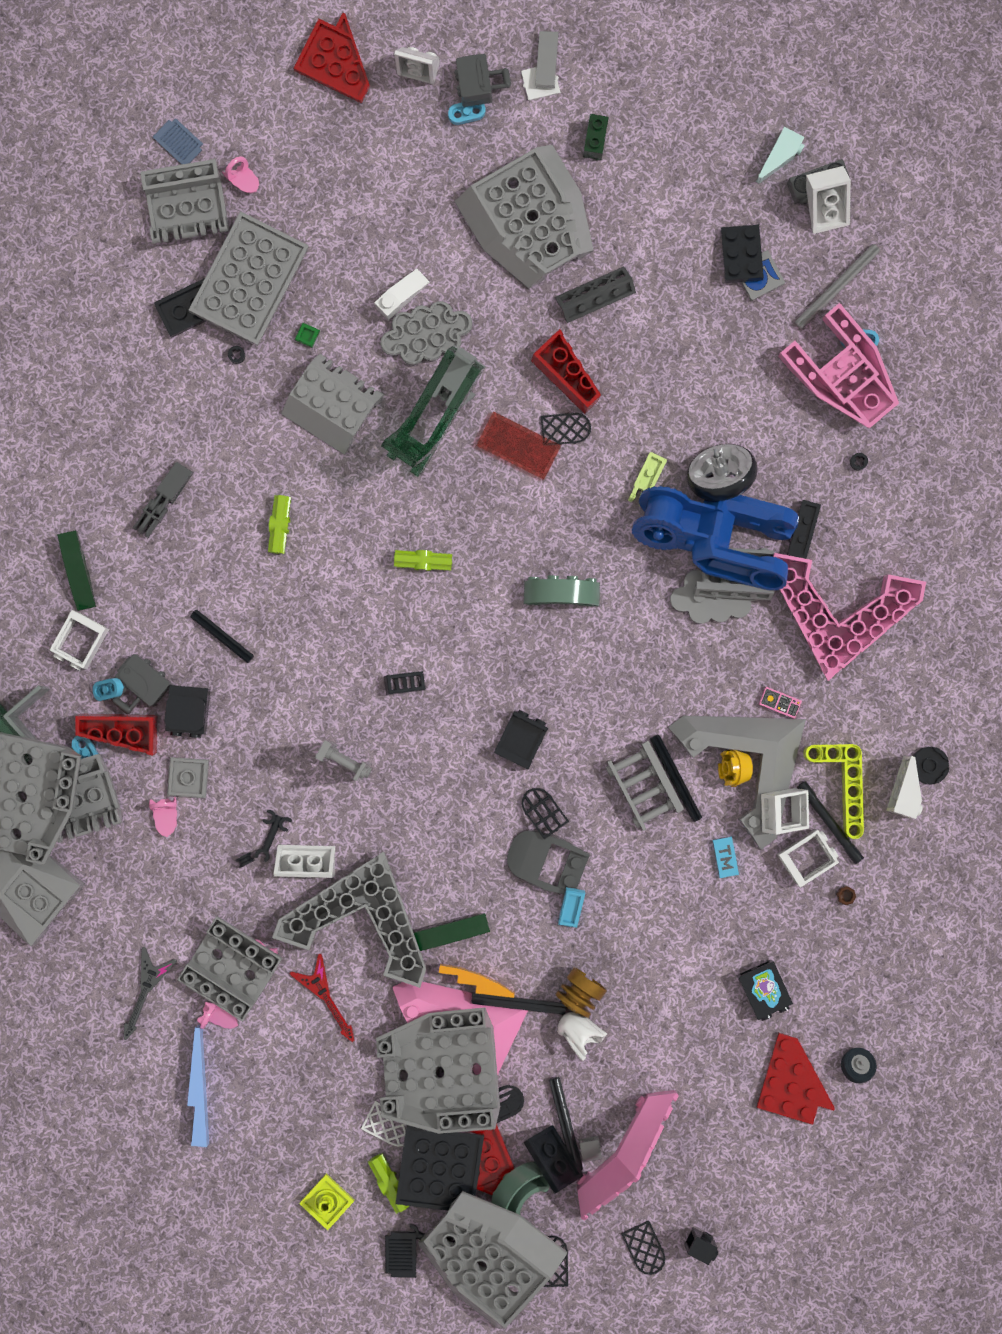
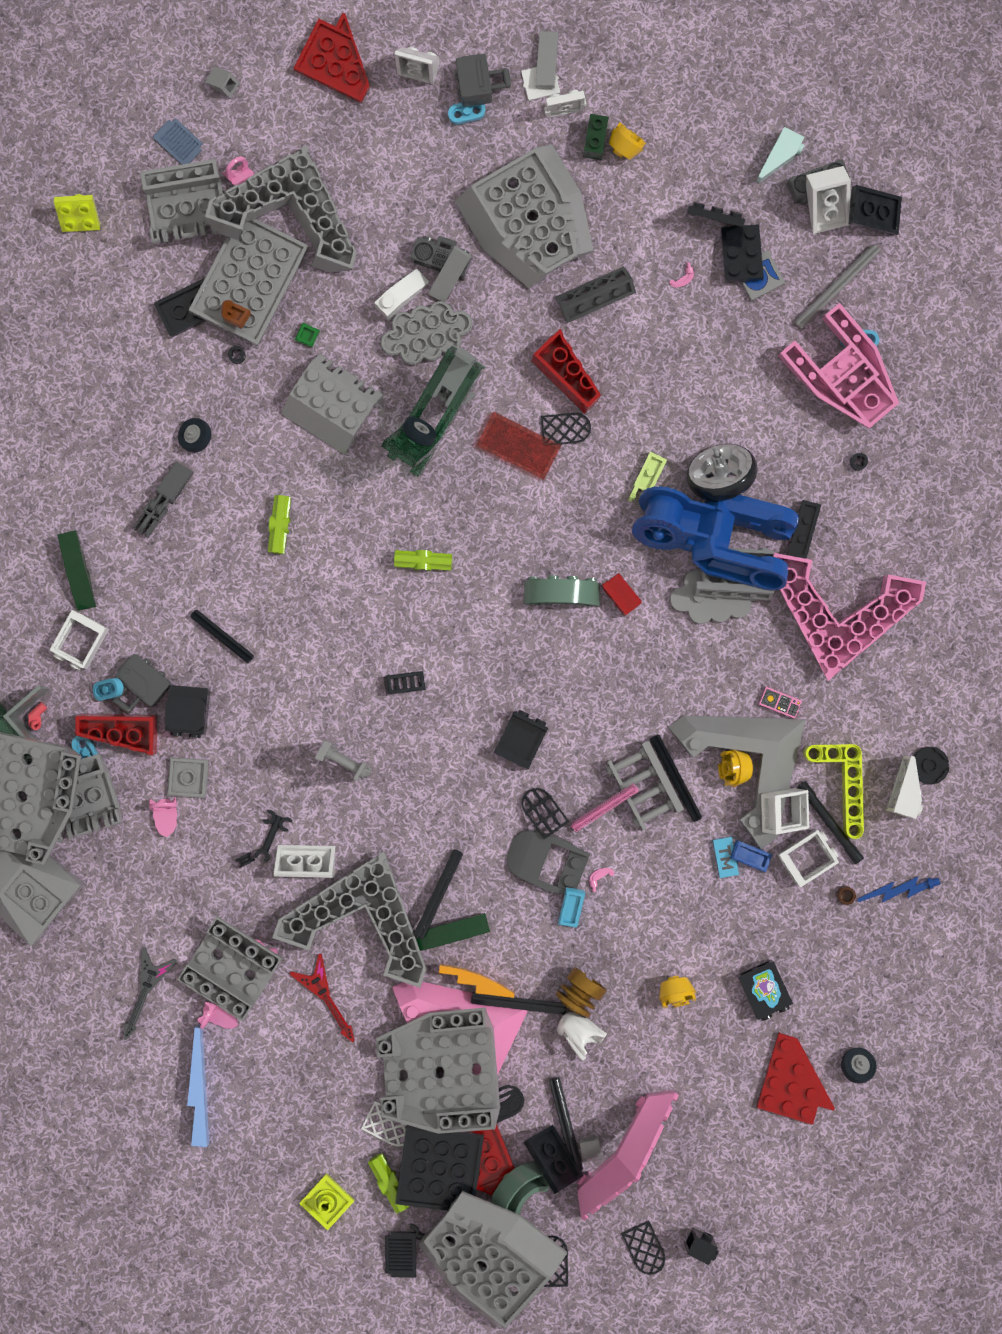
none -> coral arm [28,702,48,731]
none -> neon yellow plate [54,194,100,232]
none -> black wheel [178,418,212,453]
none -> light grey wedge [204,145,357,272]
none -> light grey brick [205,66,240,99]
none -> dark orange plate [221,300,251,329]
none -> black bush [402,417,437,446]
none -> dark grey piece [410,236,472,280]
none -> black axle [414,849,463,939]
none -> light grey tile [428,246,471,302]
none -> white plate [544,90,586,118]
none -> bright pink axle [570,783,639,832]
none -> bright pink piece [589,868,614,892]
none -> red panel [601,573,642,617]
none -> yellow cone [608,122,646,160]
none -> yellow cone [659,976,697,1009]
none -> bright pink piece [670,262,694,287]
none -> black plate [687,201,745,227]
none -> blue tile [730,840,772,872]
none -> black plate [848,185,902,236]
none -> blue piece [857,877,940,903]

